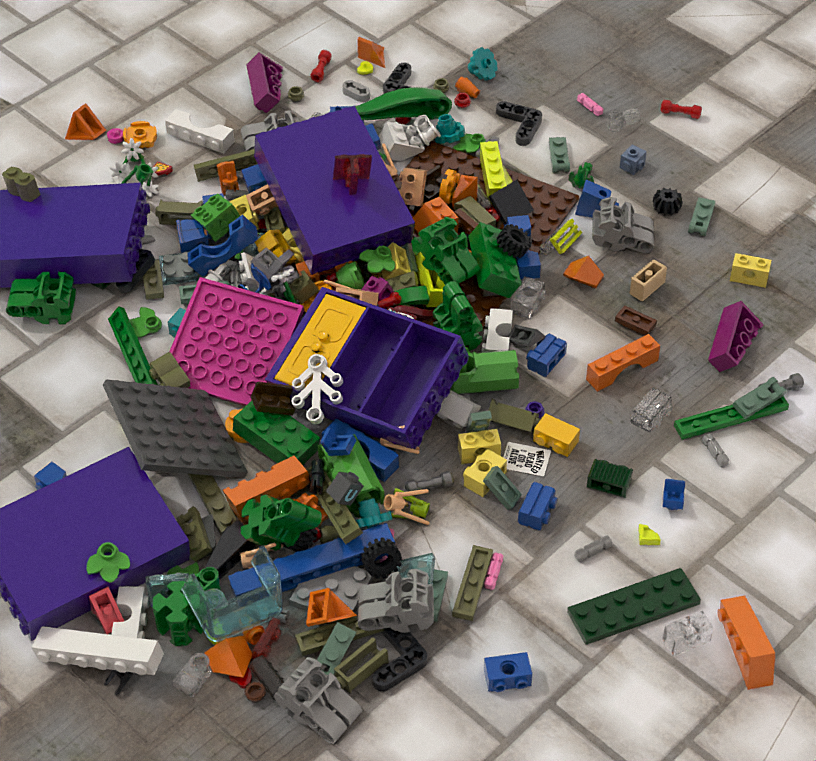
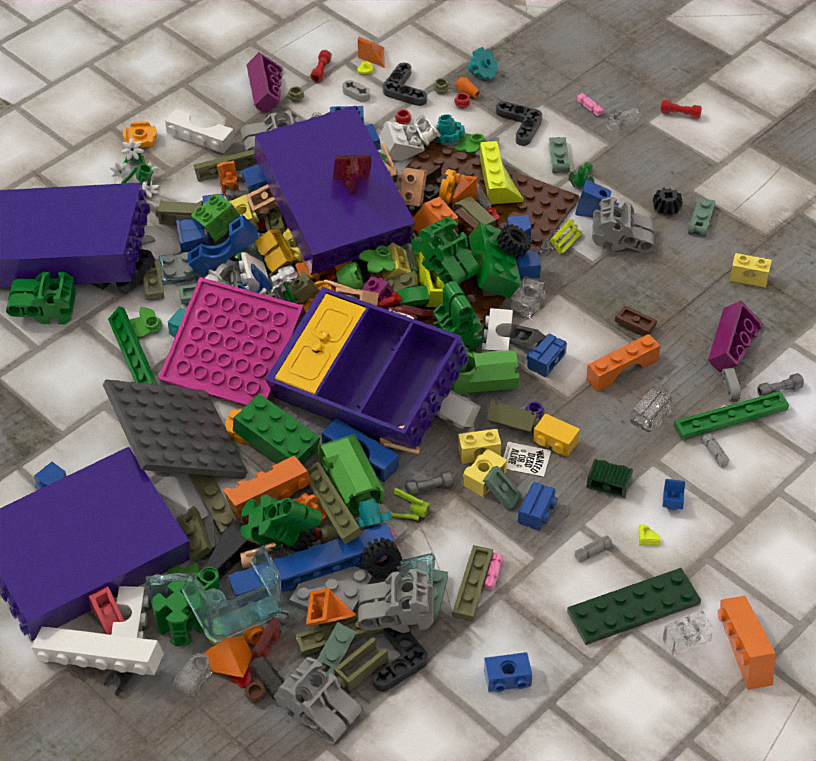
olive brick [2,167,40,202] -> none
orange slope [65,103,106,140] -> none
bright green plate [87,542,130,583] -> none
dark pink tile [107,128,124,144] -> none
olive brick [149,352,190,388] -> none
tile [152,162,173,175] -> none
light grey bracket [250,247,294,288] -> none
dark brown bracket [250,382,295,416] -> none
white plant [291,354,343,424] -> none
black pin [309,459,325,495] -> none
blue bracket [321,428,356,456] -> none
dark grey brick [326,471,364,506] -> none
green animal [355,87,452,120] -> none
light nougat plant [383,489,429,525] -> none
sand green plate [466,411,492,433] -> none
black tile [488,180,534,225] -> none
orange slope [563,256,604,288] -> none
sand blue brick [620,144,647,175] -> none
tan brick [630,260,667,301] -> none
sand green plate [733,377,787,419] -> none
none -> light grey beam [722,368,741,400]

